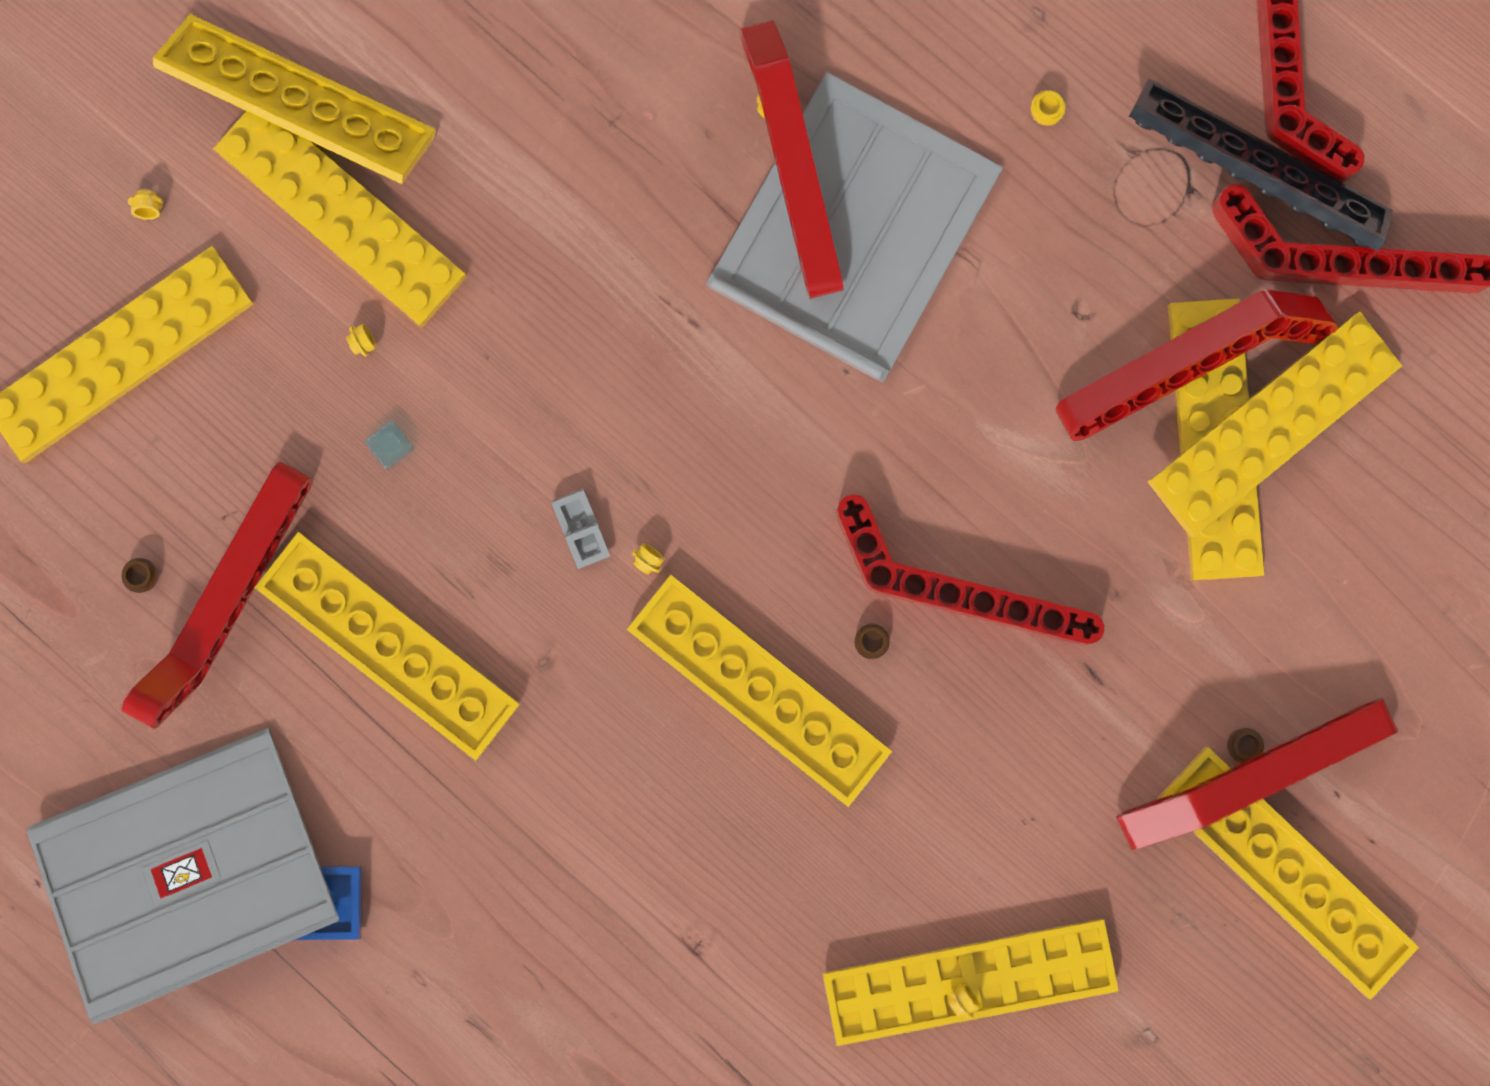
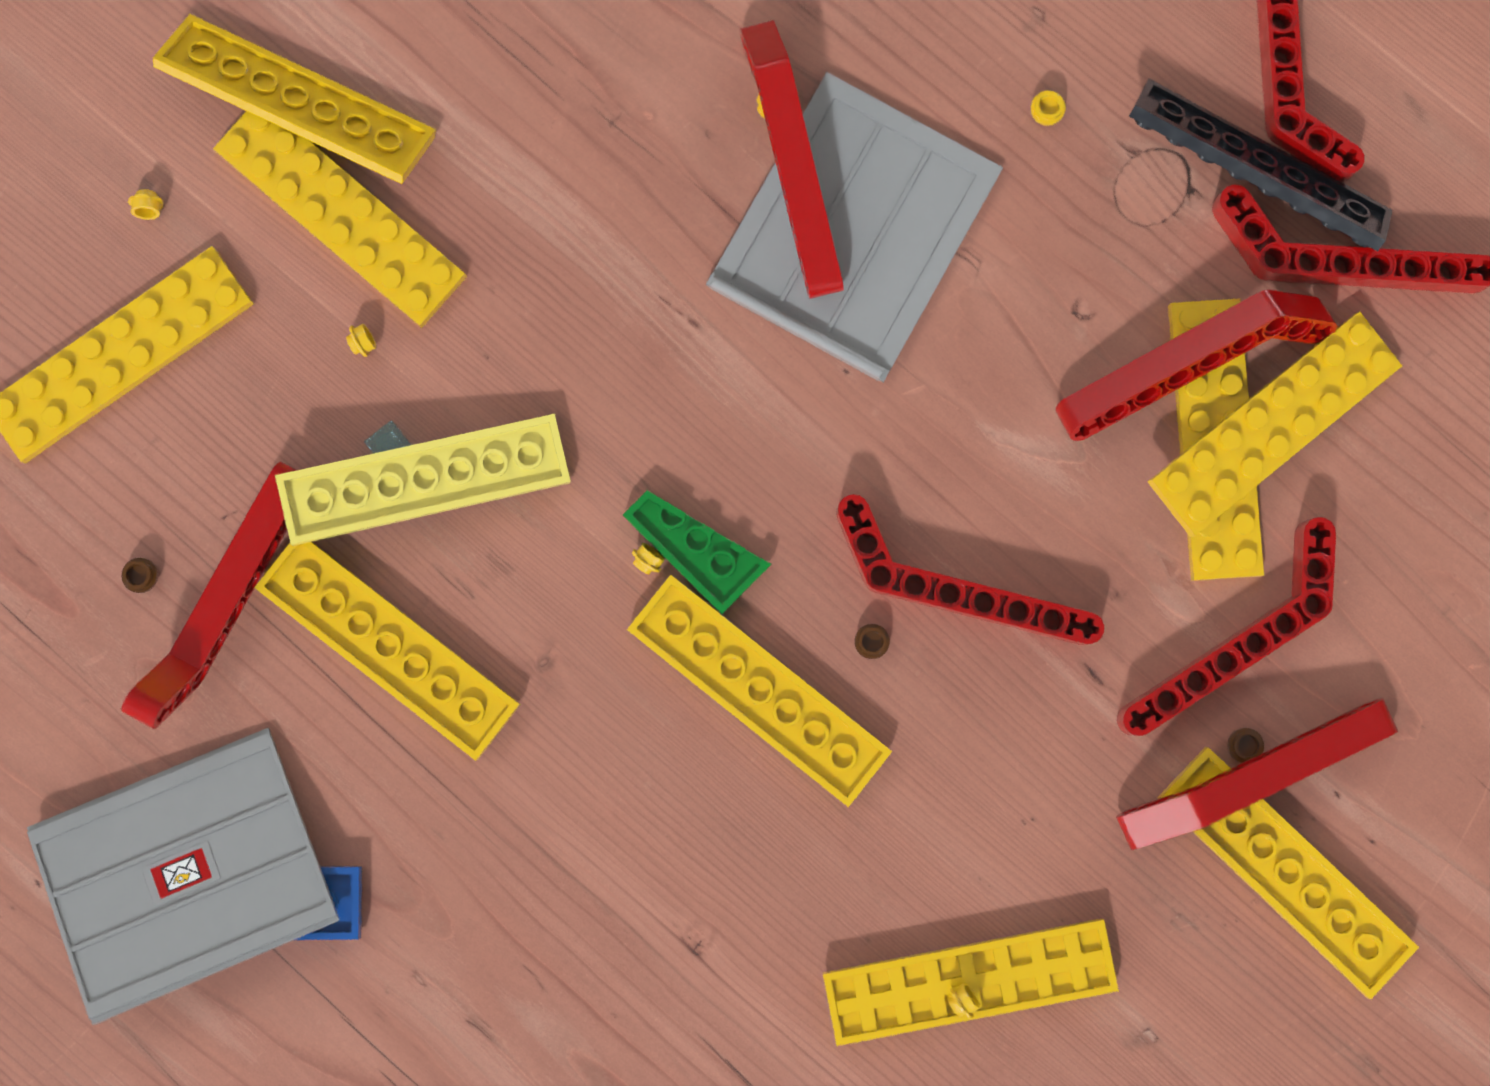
light grey slope [551,488,610,569] -> none
none -> light yellow plate [275,414,571,546]
none -> green wing [623,490,772,614]
none -> red beam [1117,517,1336,736]

